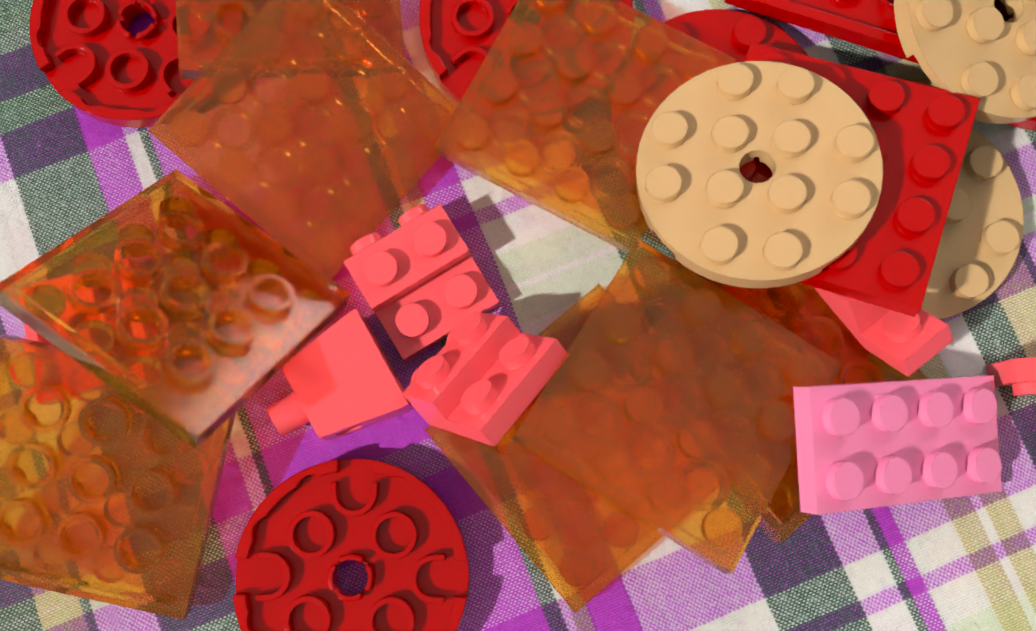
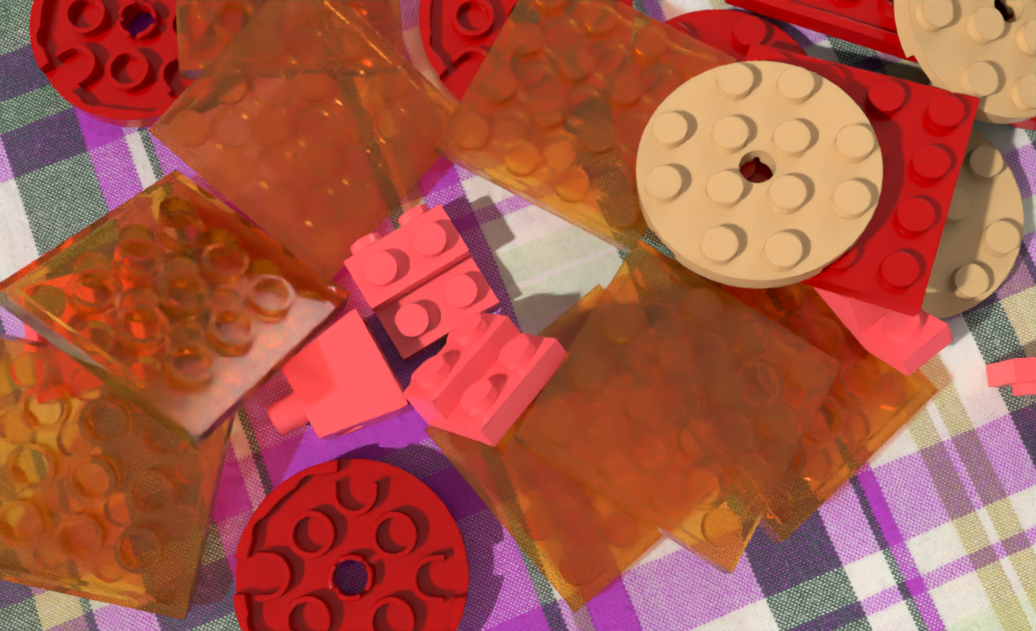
bright pink plate [793,375,1002,515] -> none

